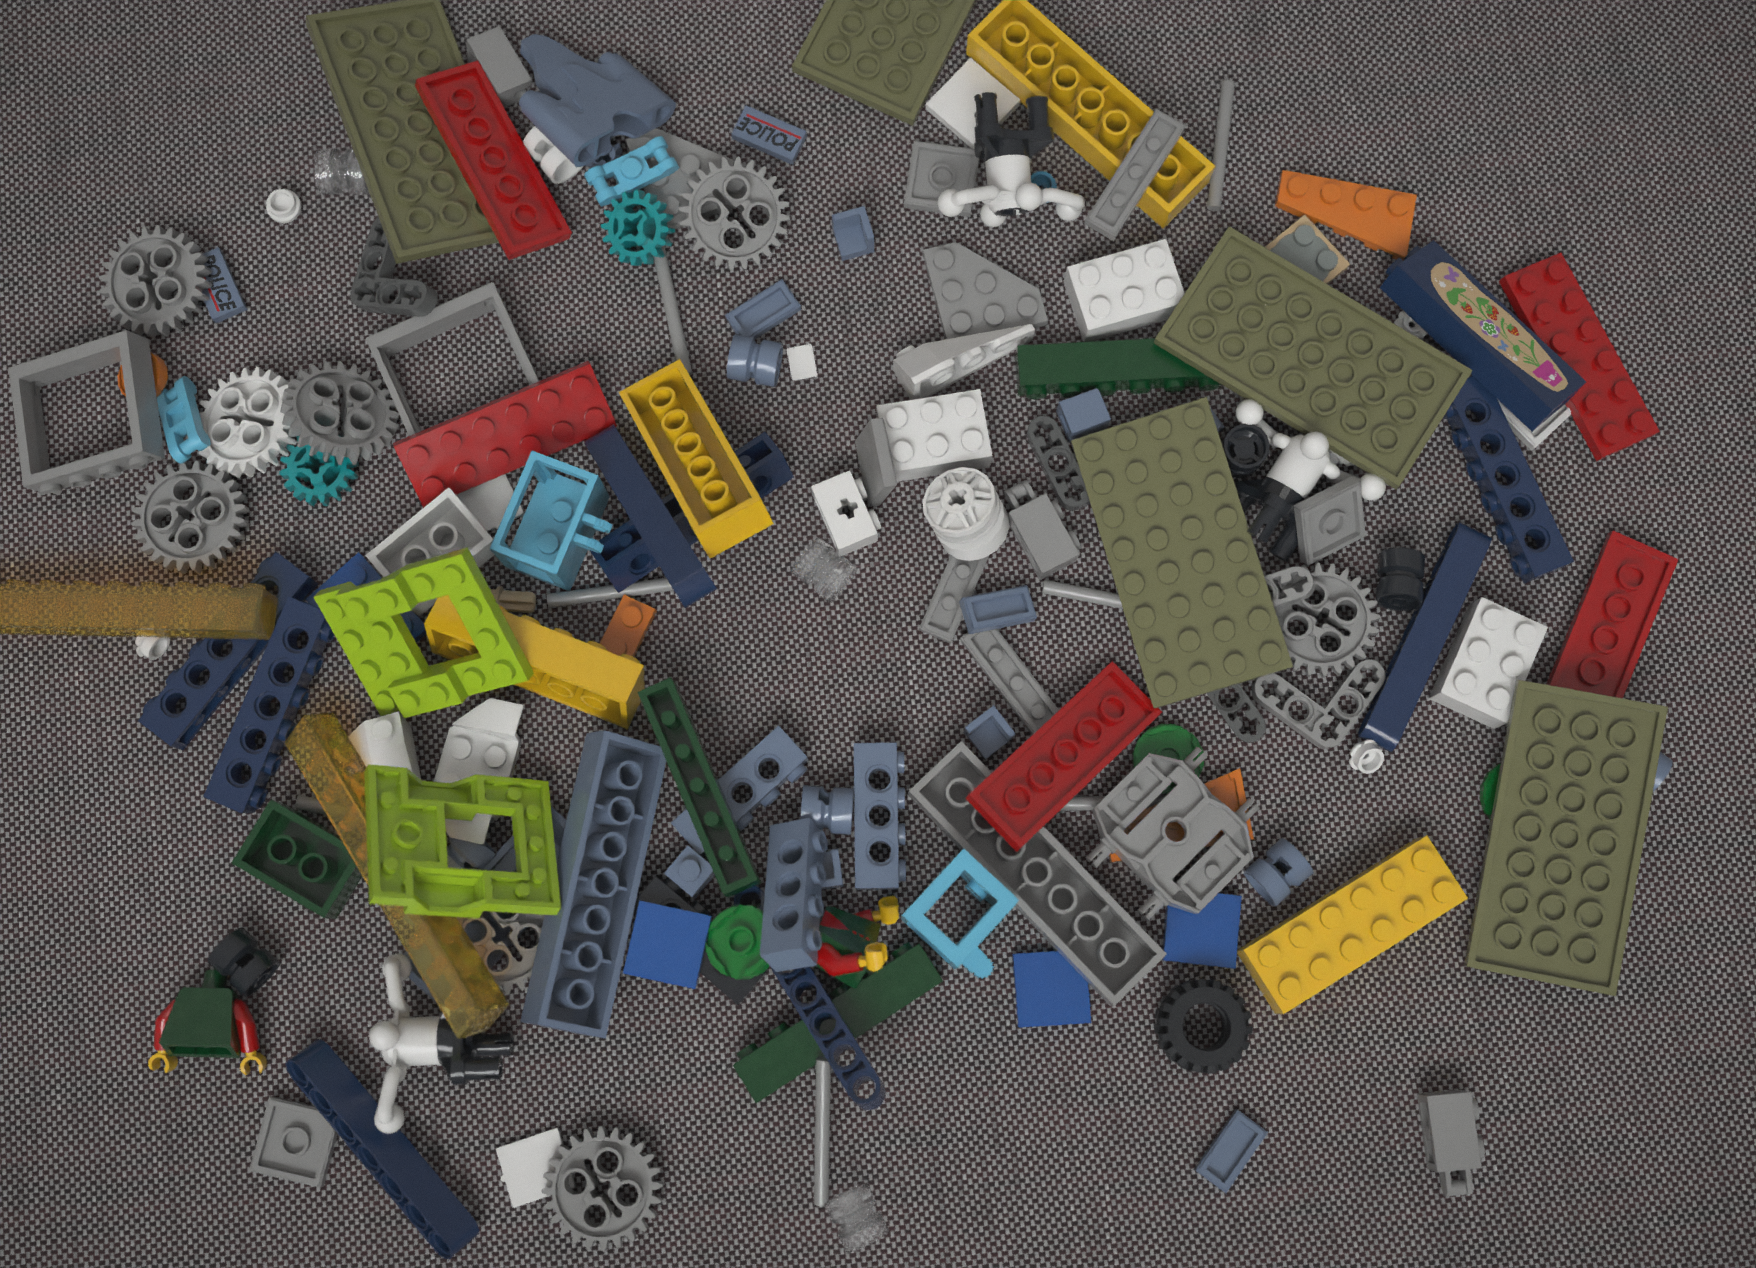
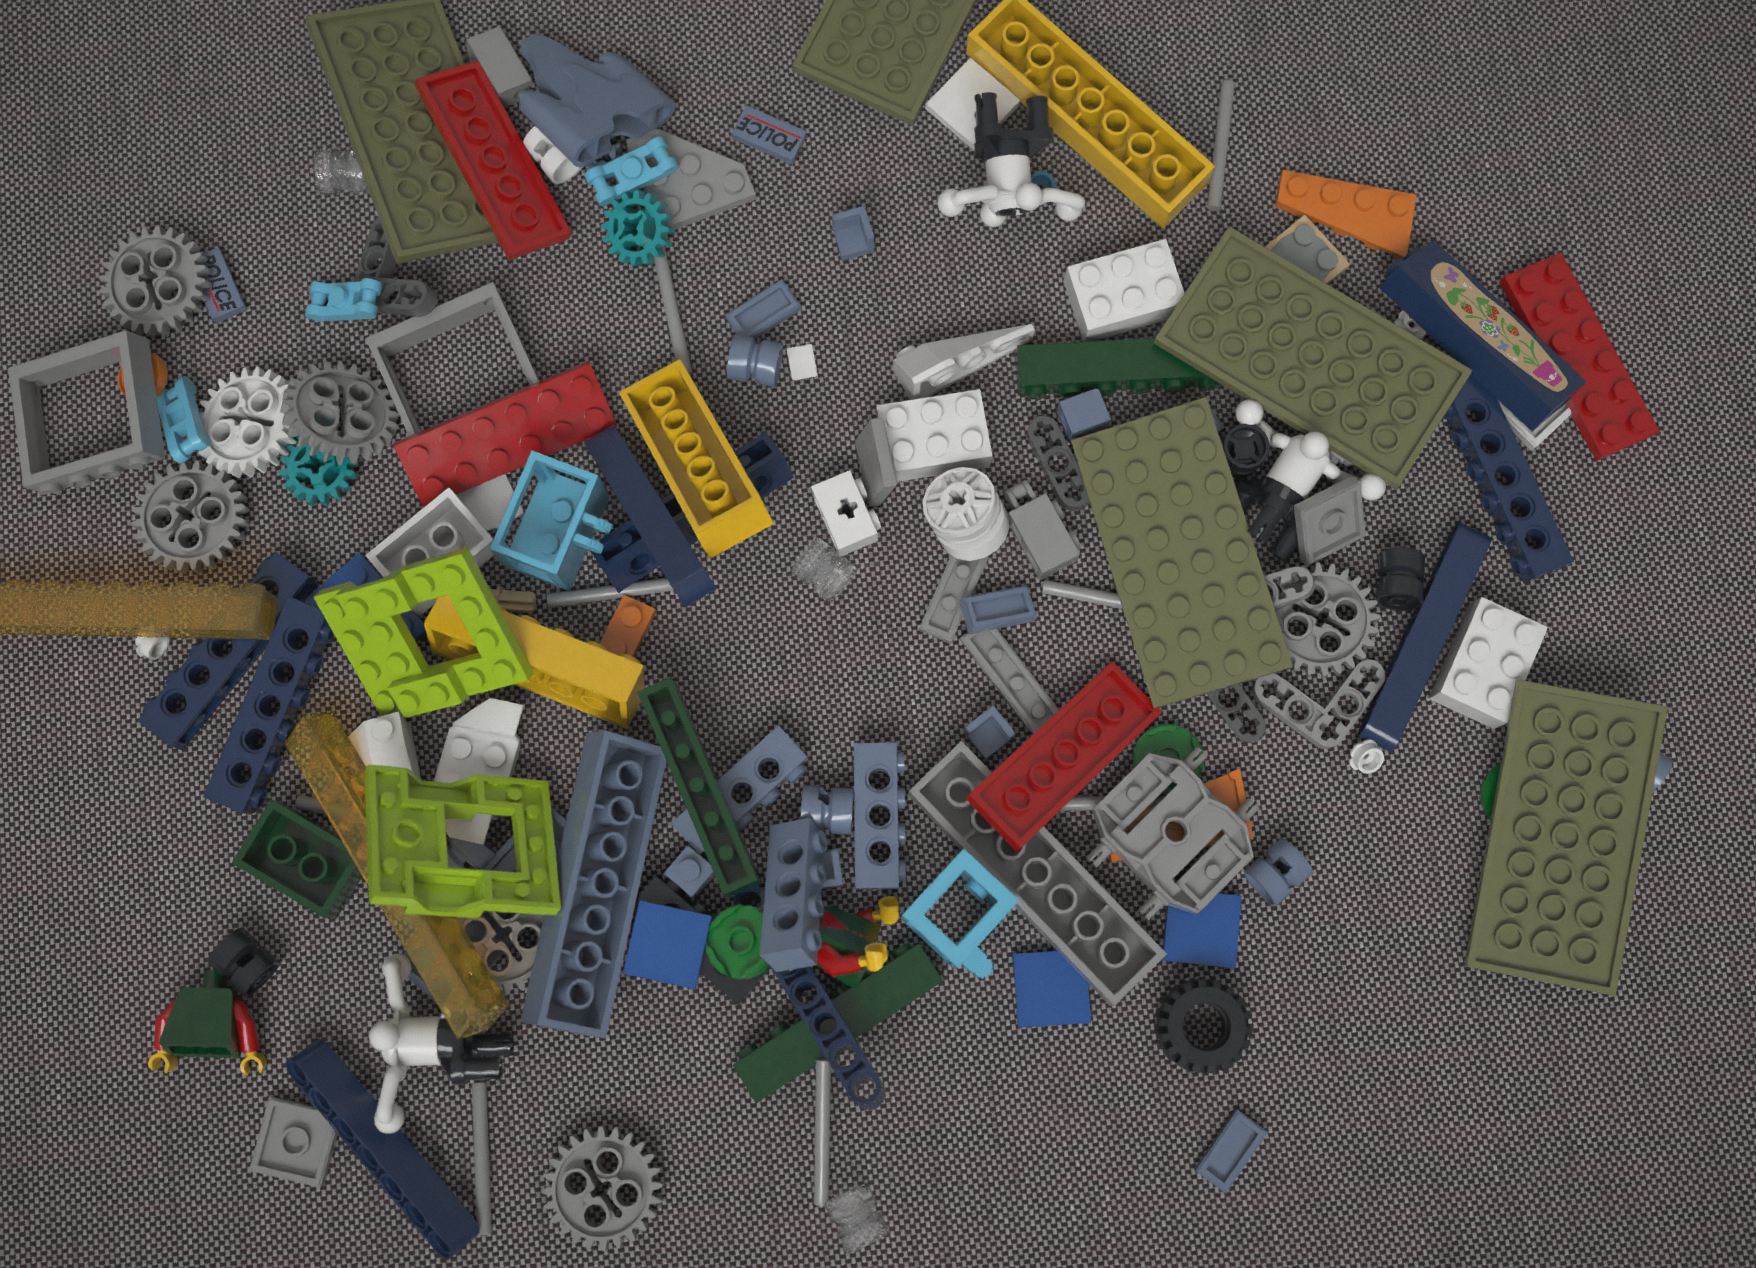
white plate [266,189,301,223] -> none
white piece [496,1127,576,1208] -> none
light grey gear [678,157,790,270] -> none
light grey tile [904,140,979,217] -> none
light grey plate [922,242,1048,340] -> none
light grey tile [1084,108,1186,241] -> none
yellow brick [1237,836,1468,1014] -> none
light grey brick [1417,1090,1485,1197] -> none
red plate [1546,530,1679,698] -> none
none -> medium azure plate [305,278,383,321]
none -> light grey bar [472,1082,492,1235]

